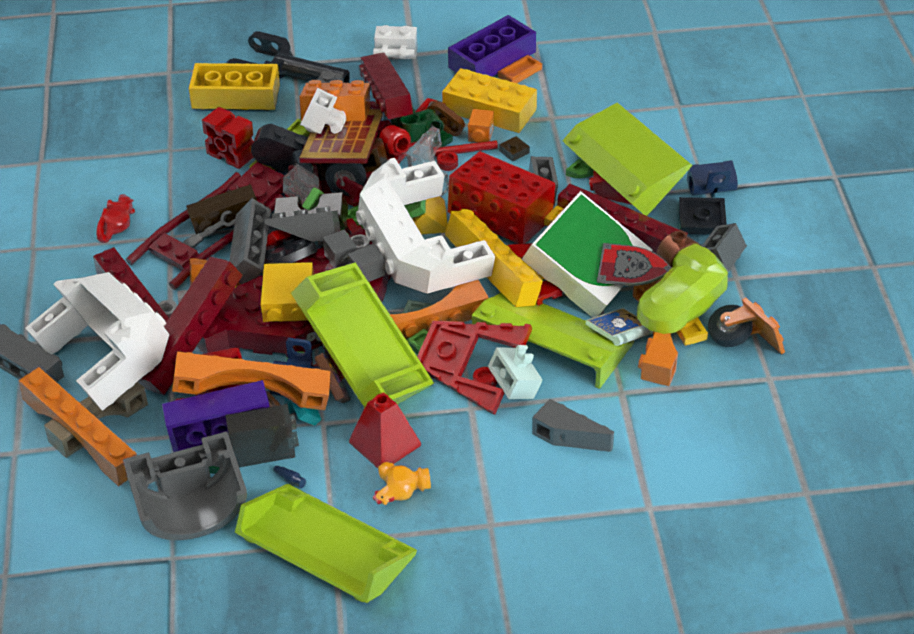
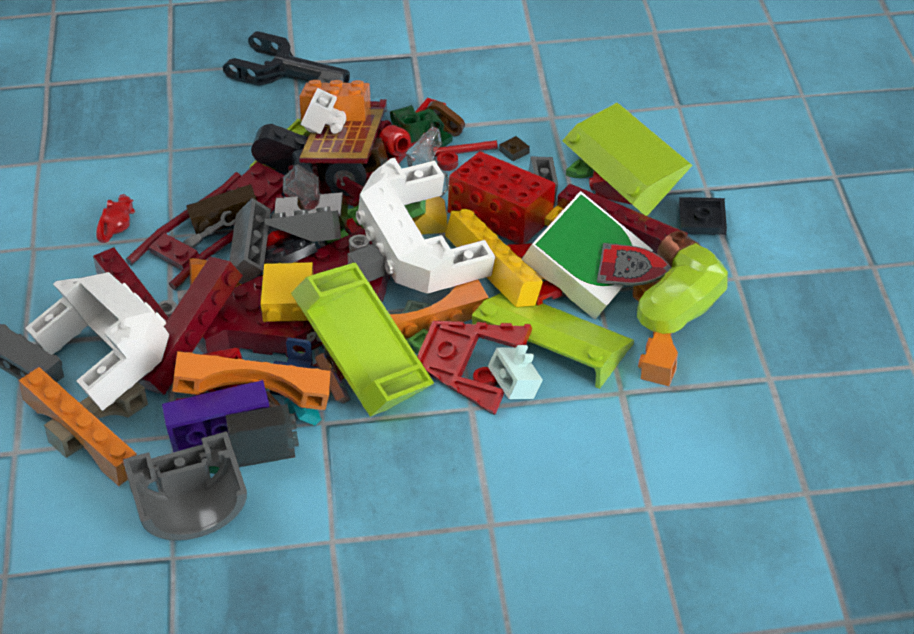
yellow brick [189,63,280,110] -> none
red brick [202,107,254,169] -> none
lime slope [235,483,417,603] -> none
dark blue piece [273,465,306,488] -> none
bright green tile [302,187,324,211] -> none
dark grey brick [323,230,357,269] -> none
red slope [349,392,421,468] -> none
dark red brick [358,52,413,119] -> none
white brick [373,25,418,59] -> none
light orange animal [373,462,431,505] -> none
yellow brick [442,68,537,133] -> none
dark purple brick [448,15,536,77] -> none
orange brick [468,109,494,142] -> none
orange tile [498,55,542,83] -> none
dark grey slope [532,399,614,452] -> none
piece [585,308,653,346] -> none
yellow plate [677,317,708,346] -> none
dark blue piece [686,160,738,196] -> none
dark grey brick [700,223,747,272] -> none
plate [708,297,785,355] -> none

